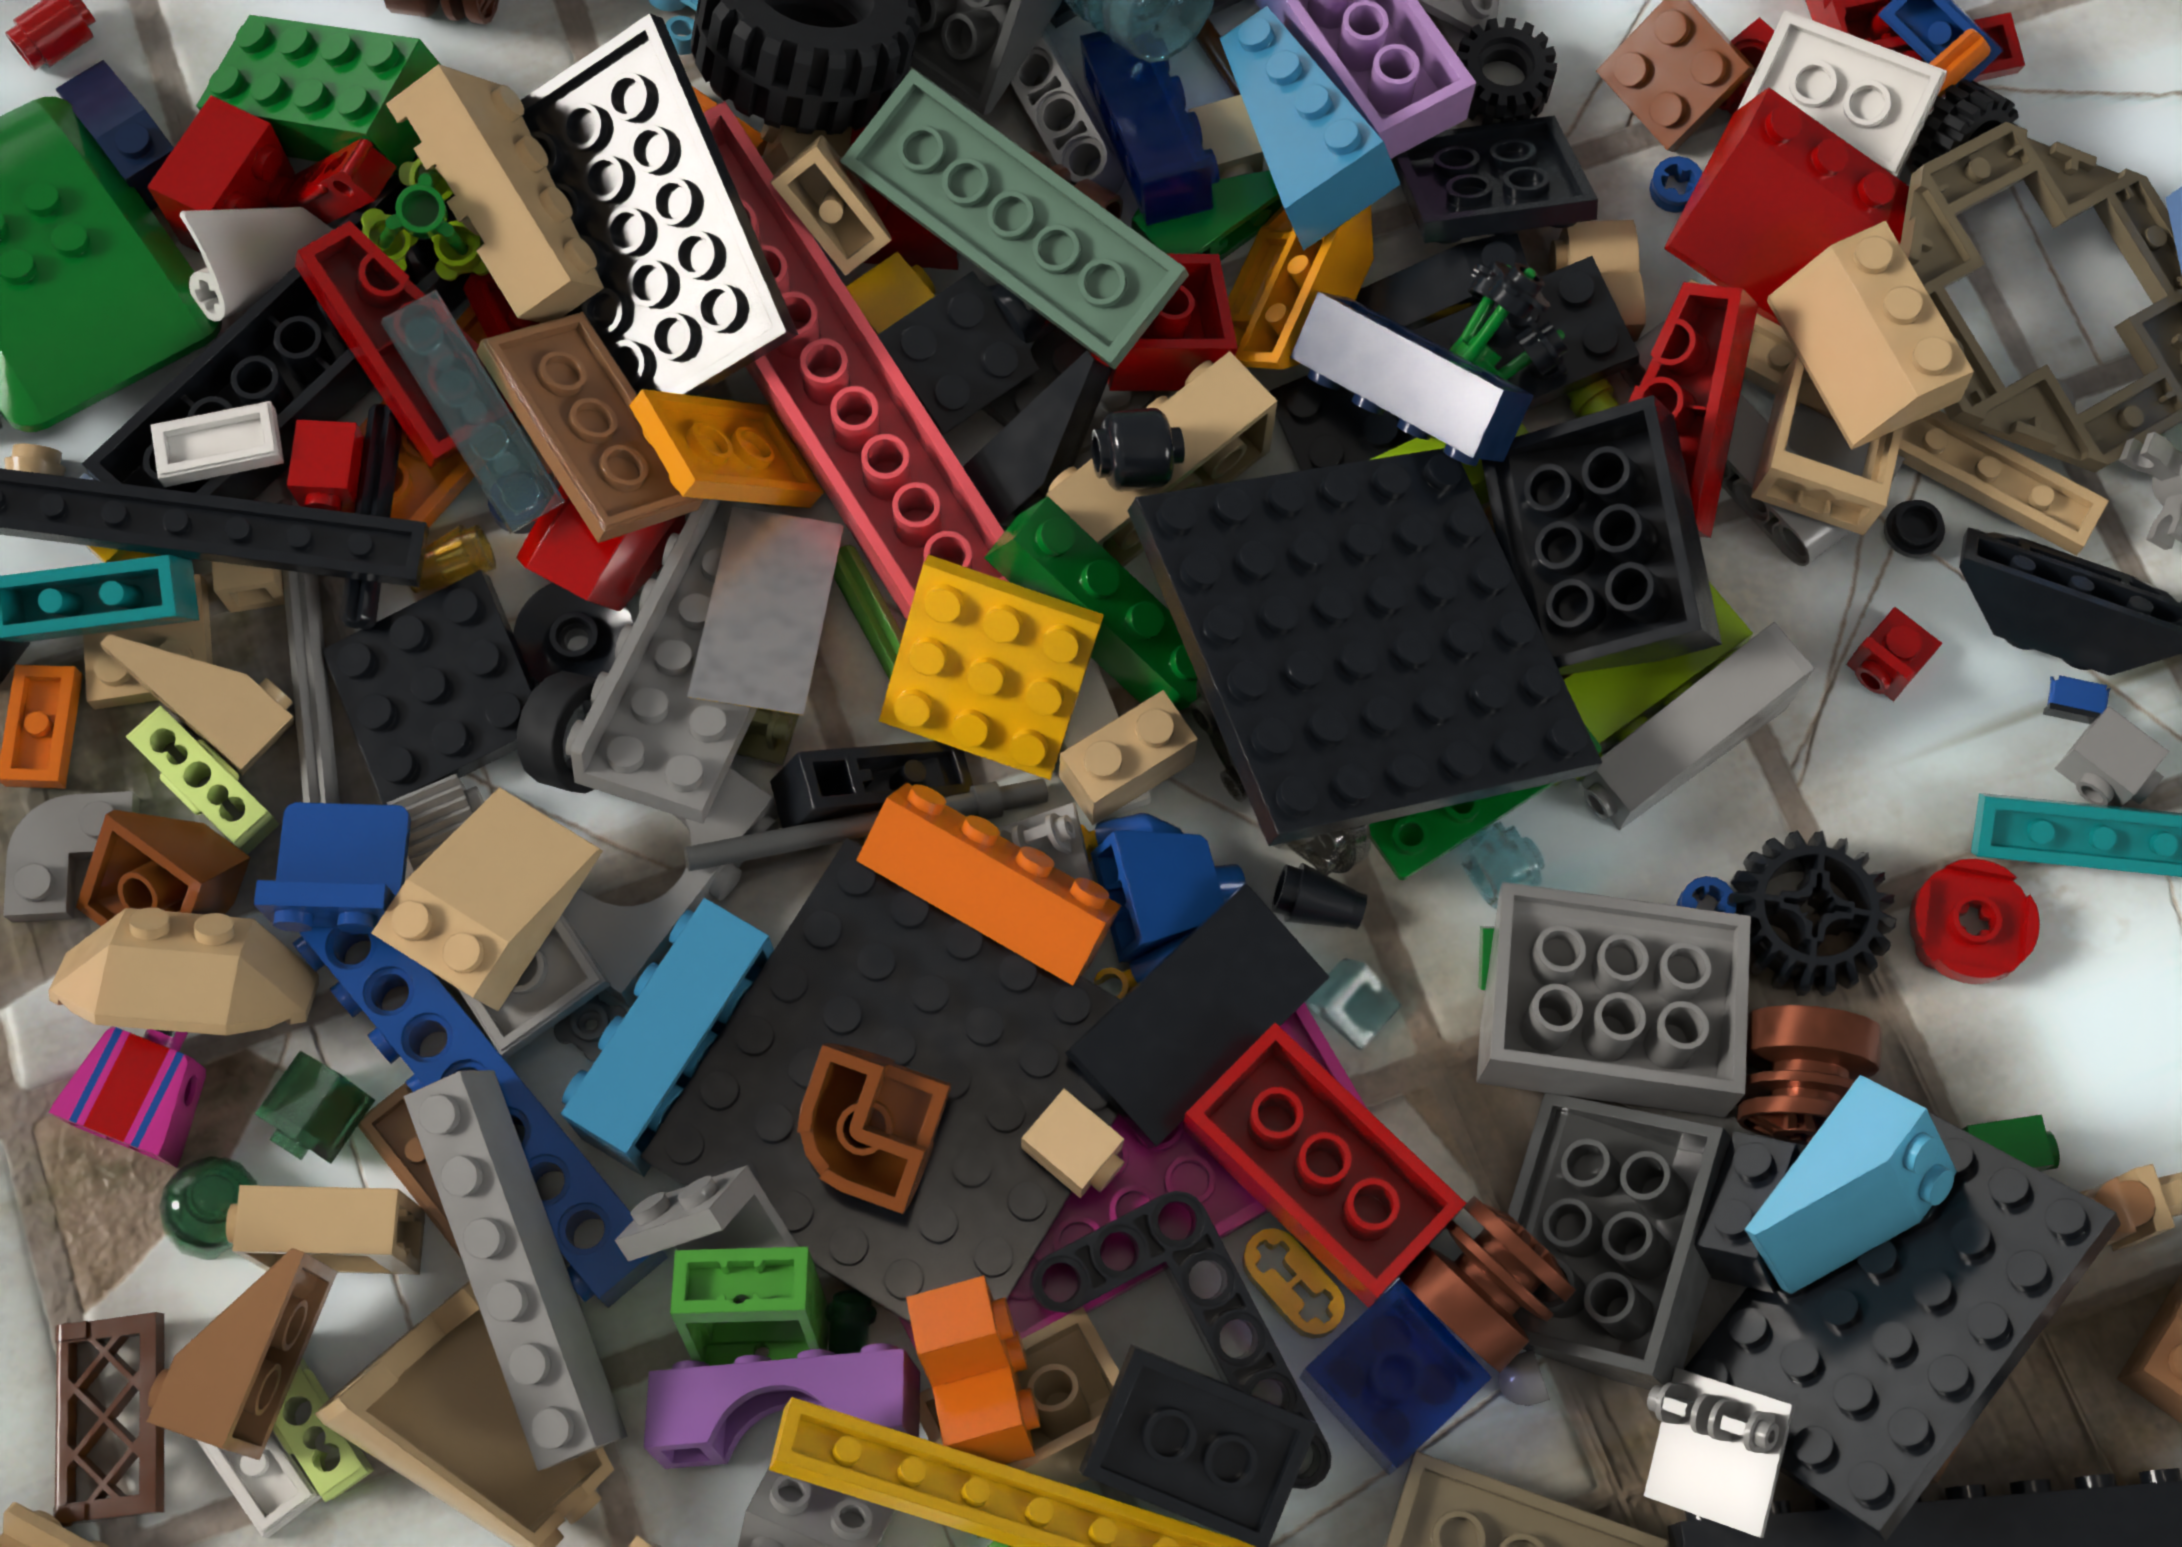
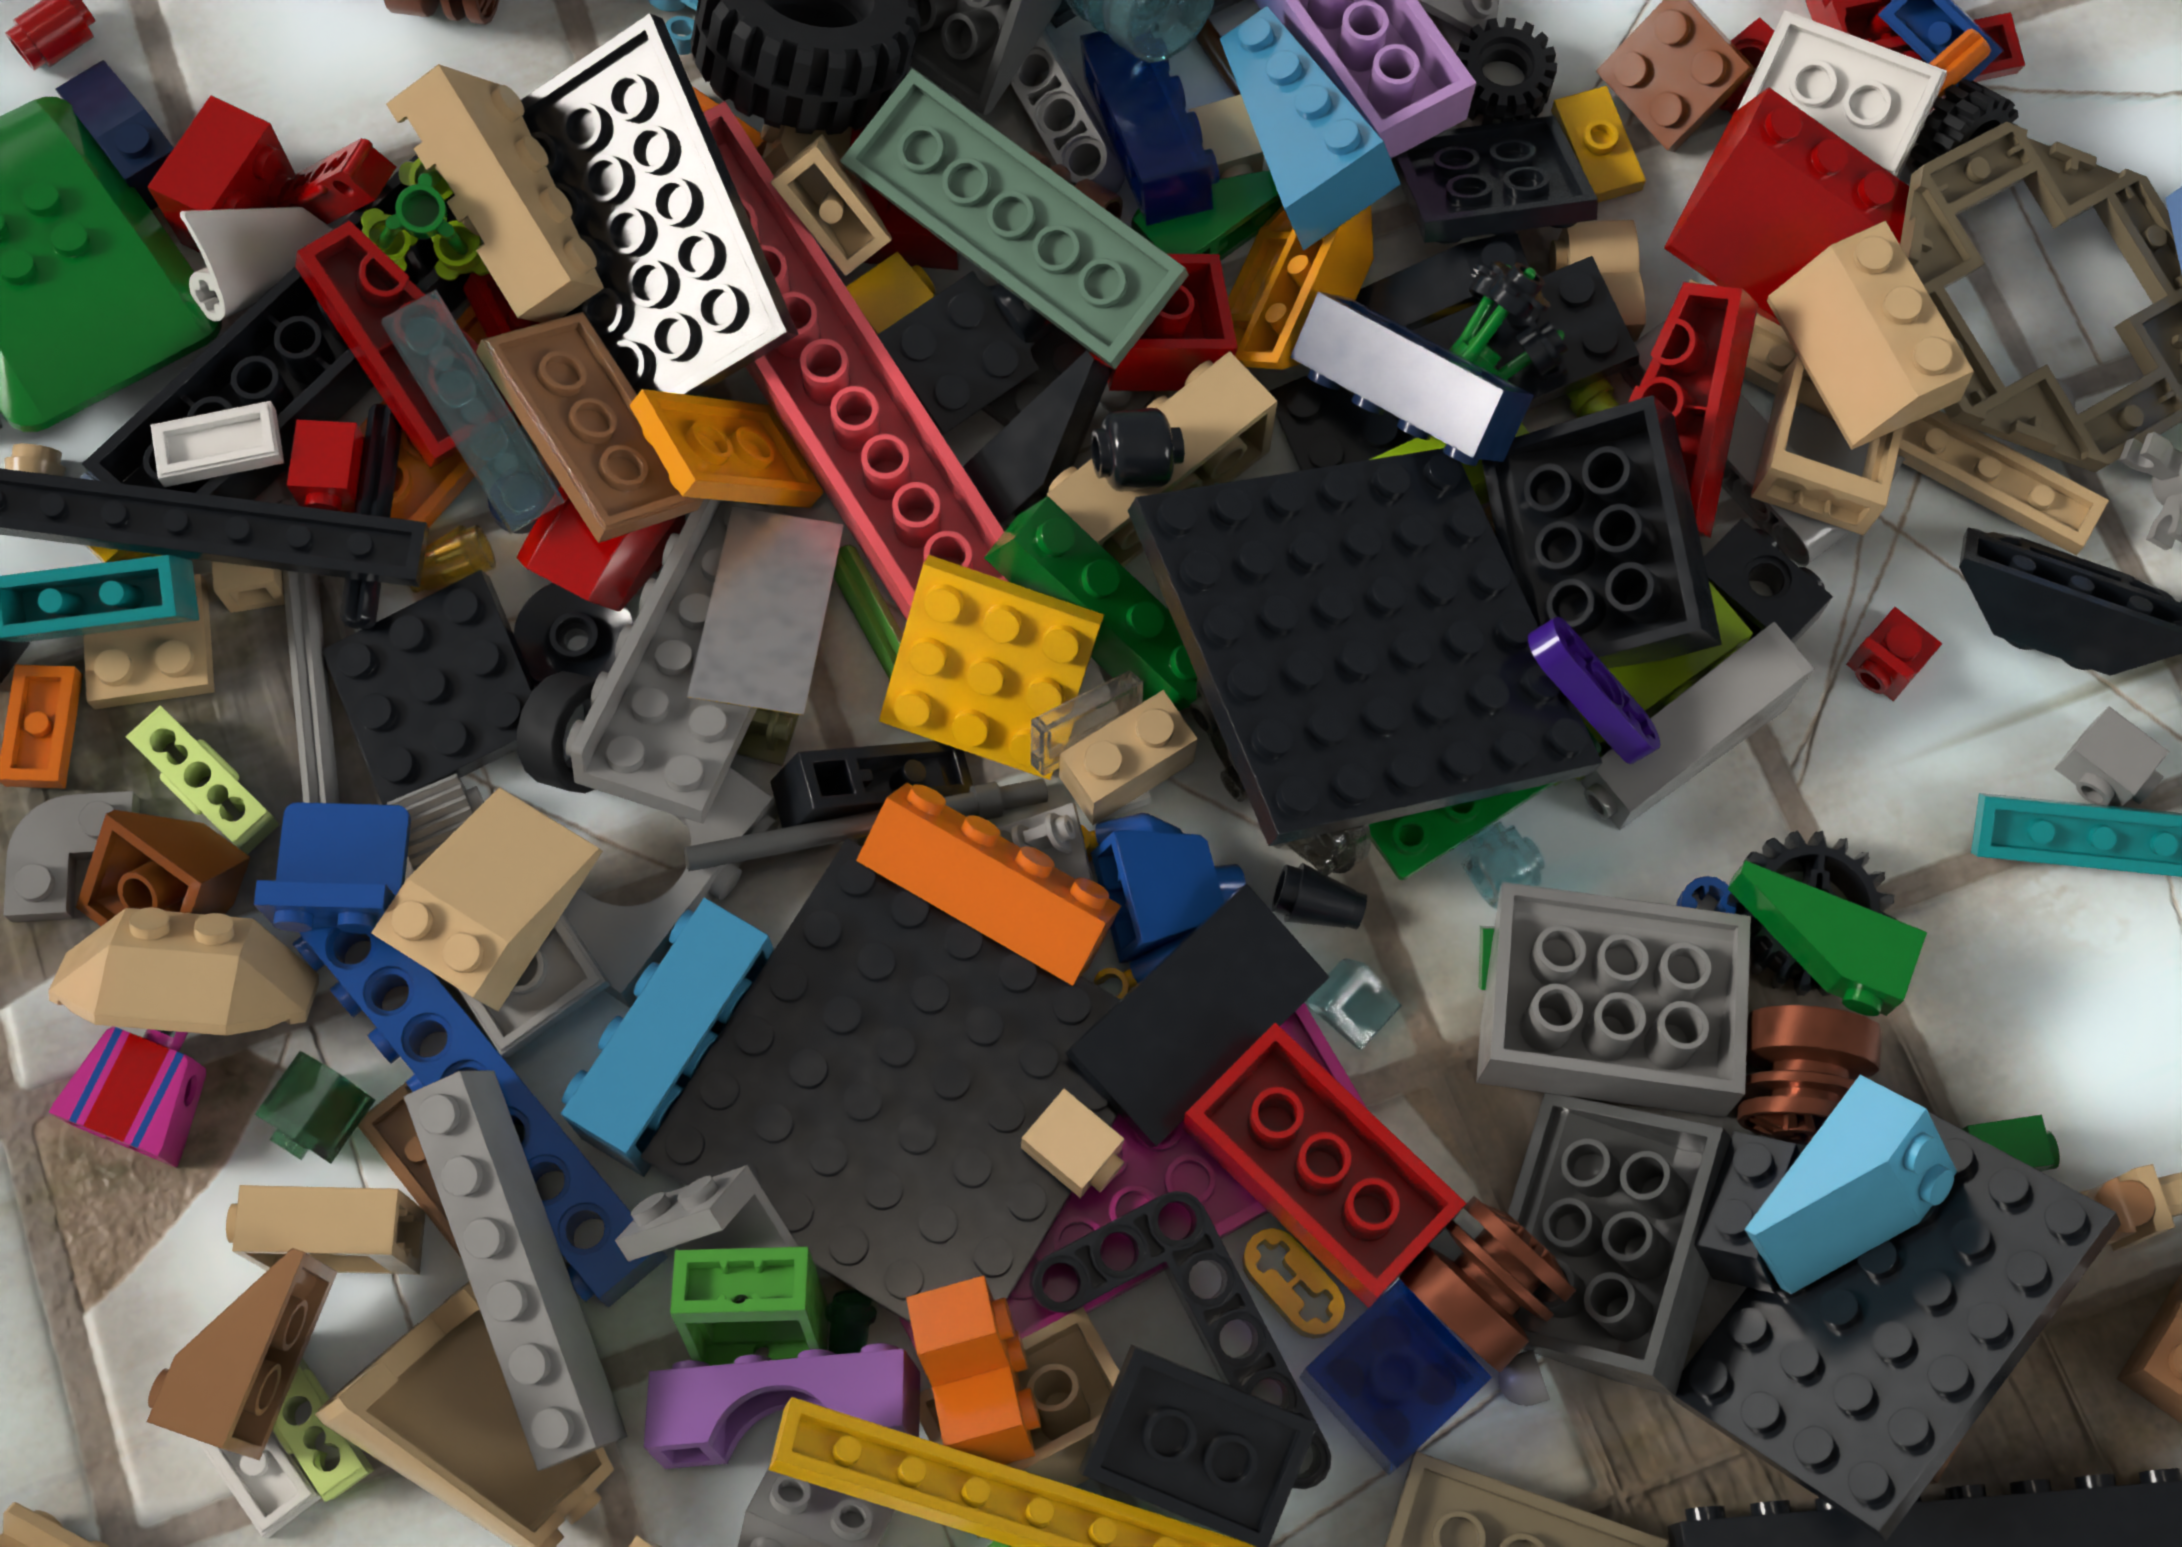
reddish brown window [53,1312,164,1527] -> none
tan slope [100,634,294,776] -> none
clear green hair [159,1156,257,1260] -> none
green brick [196,15,441,176] -> none
dark grey plate [554,995,627,1062] -> none
dark orange brick [797,1043,953,1214] -> none
hinge [1644,1367,1795,1538] -> none
blue bush [1649,156,1702,213] -> none
black plate [1884,500,1945,558] -> none
red plate [1909,859,2040,984] -> none
blue piece [2043,675,2111,724] -> none
none -> clear tile [1031,670,1143,776]
none -> dark purple beam [1528,617,1661,764]
none -> yellow plate [1551,86,1646,203]
none -> black brick [1704,519,1833,644]
none -> green slope [1728,860,1927,1016]

